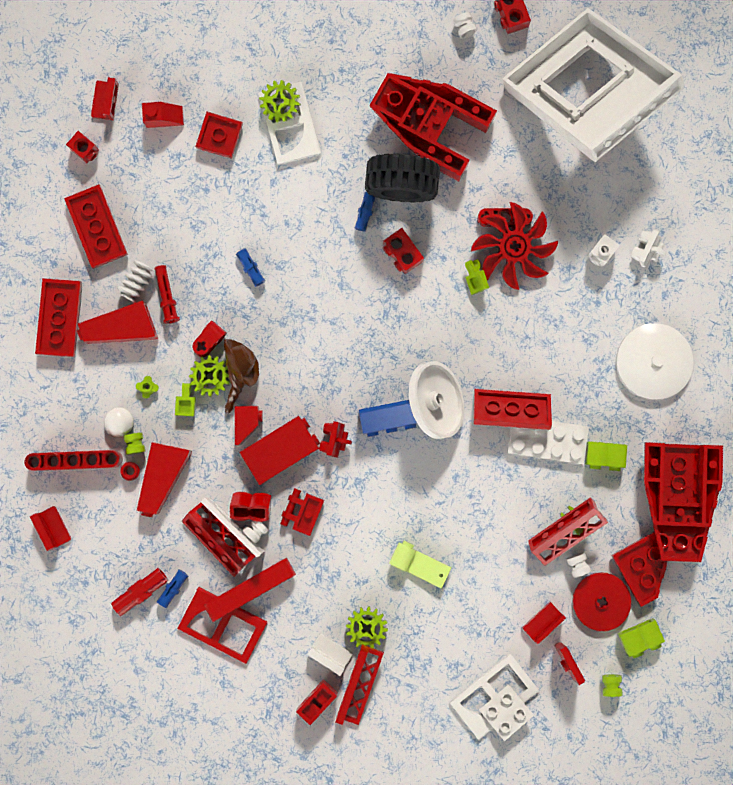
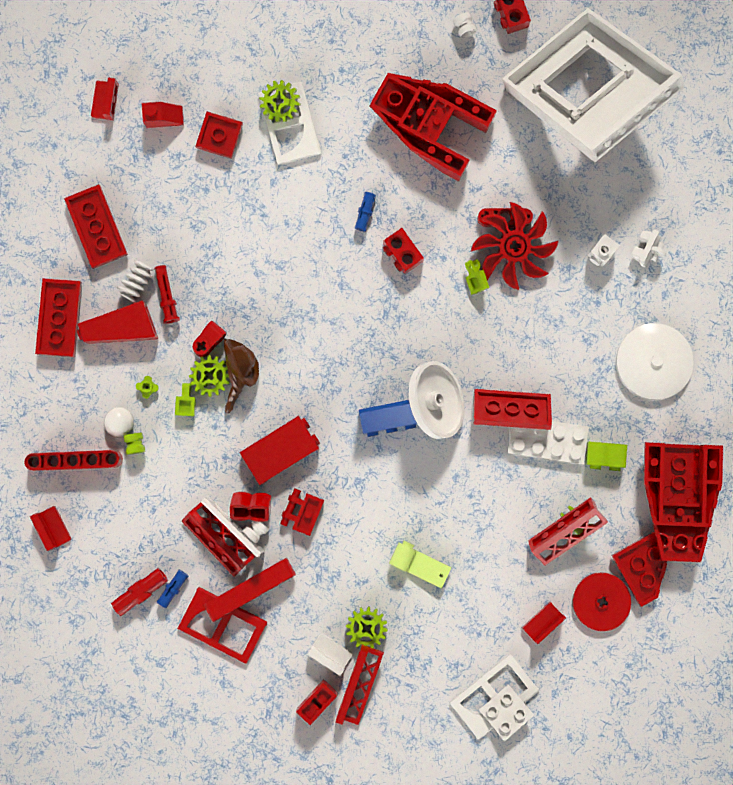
red brick [66,131,99,163] -> none
red plate [120,462,140,481] -> none
red slope [136,442,192,517] -> none
red slope [235,406,263,446] -> none
blue pin [236,248,266,287] -> none
red hips [319,421,352,458] -> none
black tyre [365,154,440,203] -> none
red plate [554,642,585,685] -> none
white wheel [566,553,591,578] -> none
lime wheel [602,674,623,697] -> none
lime brick [617,618,665,658] -> none

